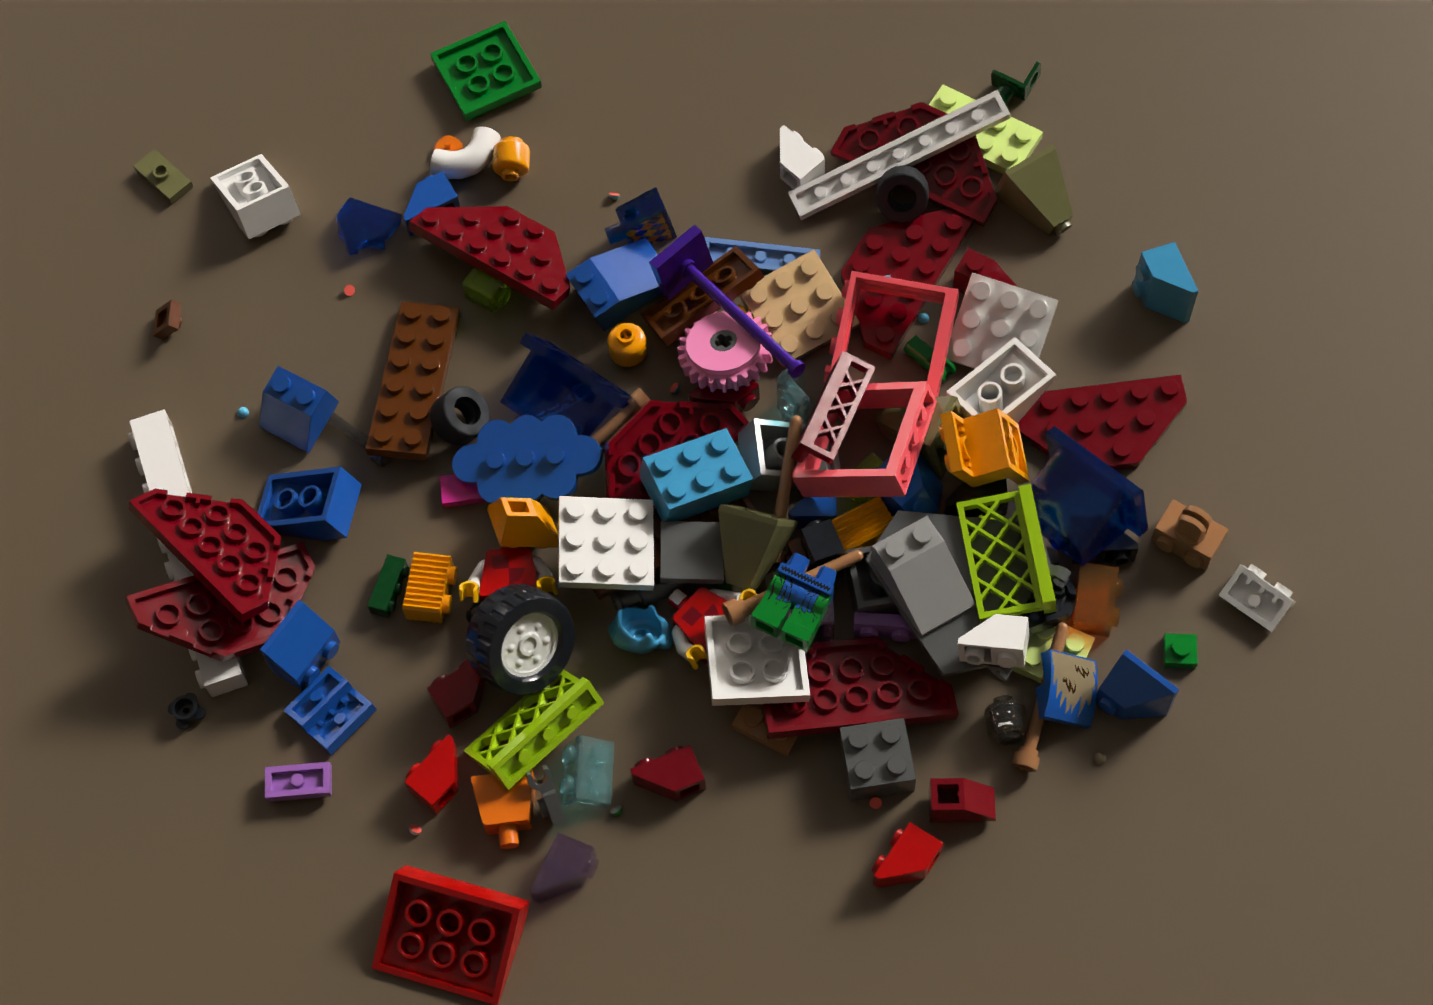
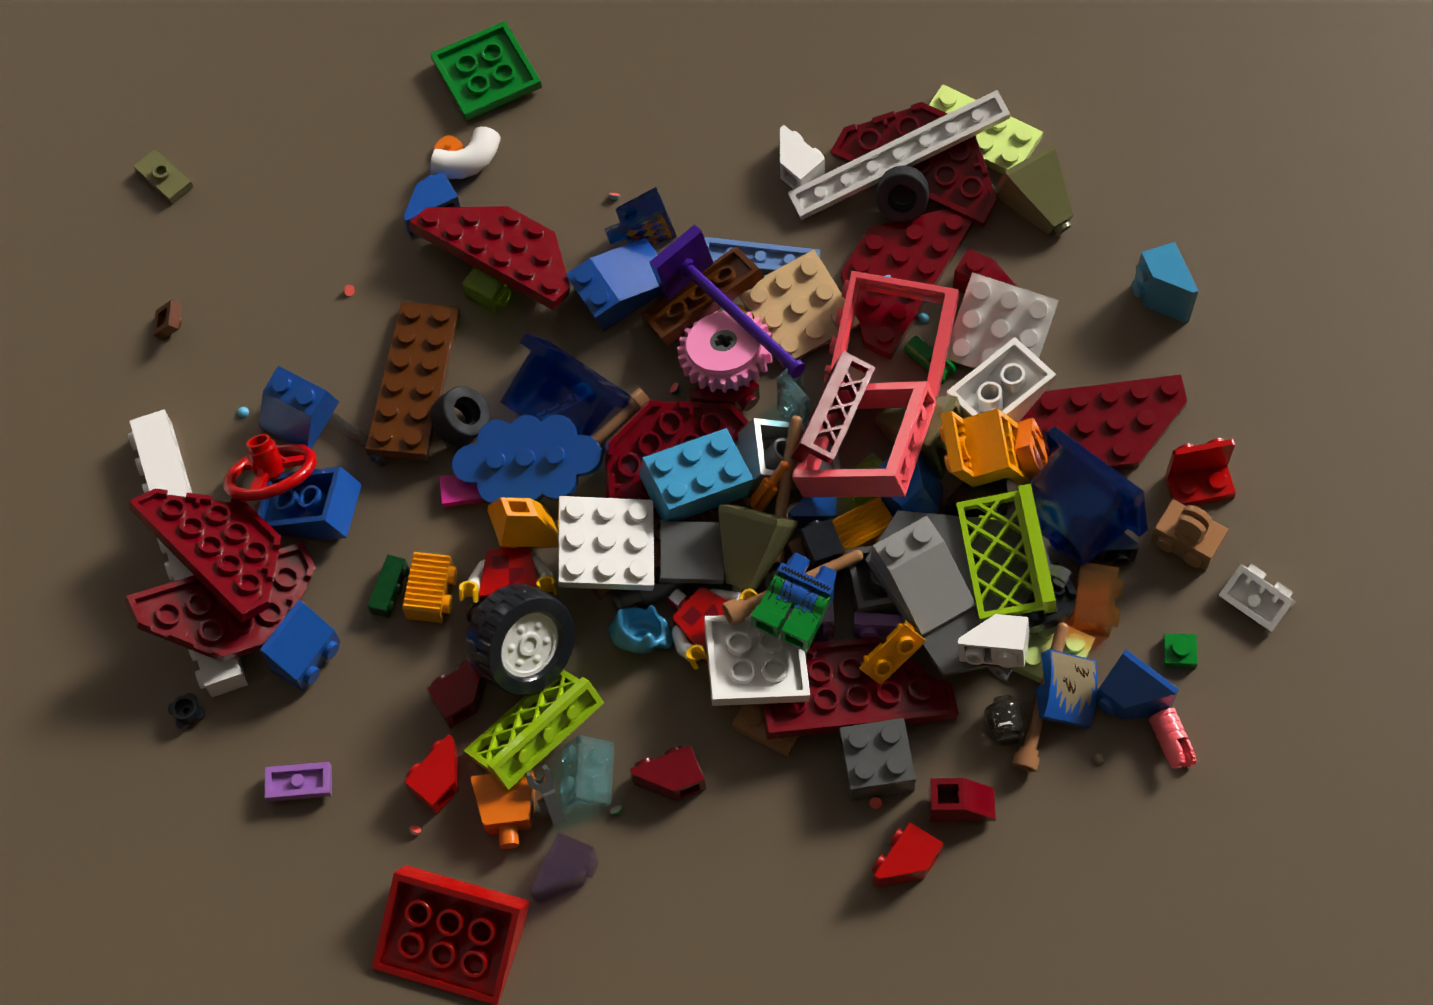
white slope [210,154,301,239] -> none
blue slope [283,666,377,755] -> none
clear blue slope [336,197,402,256] -> none
light orange head [492,136,530,181] -> none
light orange head [607,323,647,367] -> none
dark green bracket [991,61,1041,107] -> none
none -> red piece [223,434,317,501]
none -> orange axle [749,461,789,511]
none -> light orange hinge [859,620,926,685]
none -> orange piece [1015,418,1048,479]
none -> coral hinge [1148,708,1197,768]
none -> red bracket [1164,438,1236,506]

